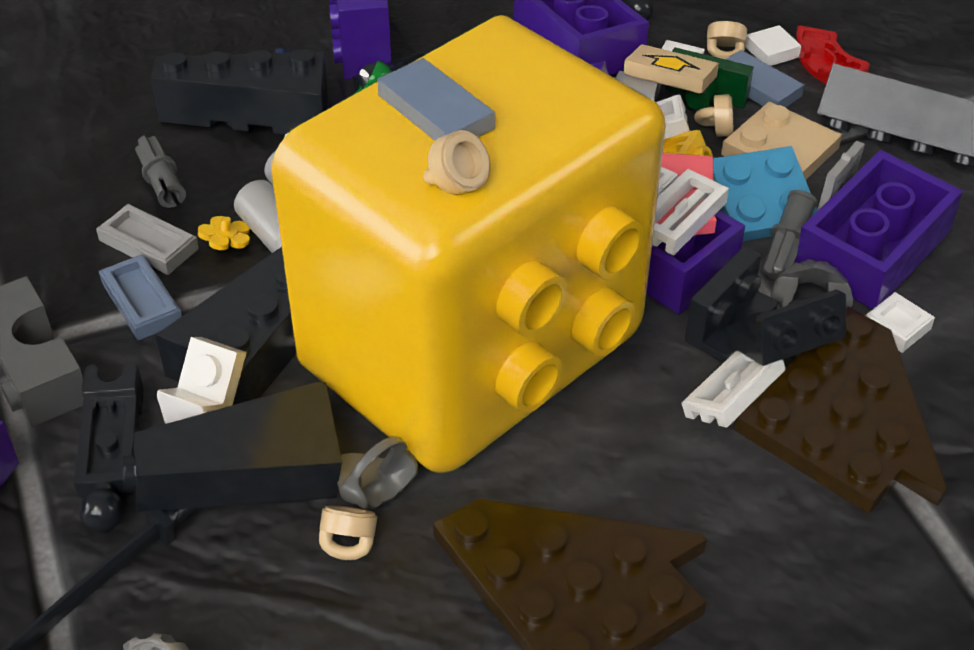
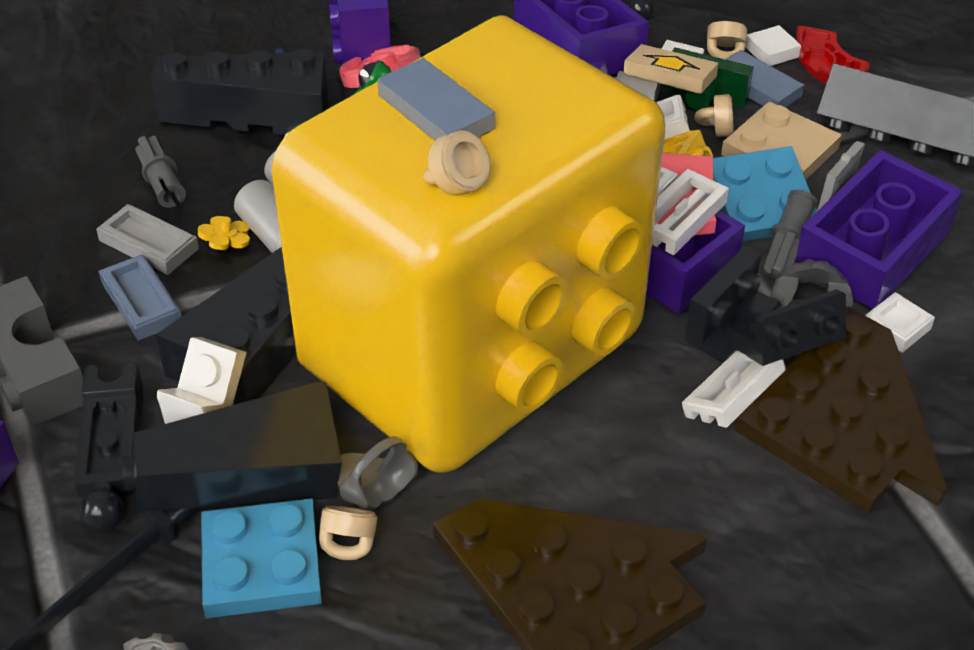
none -> dark azure plate [201,499,322,618]
none -> coral tile [338,45,421,88]

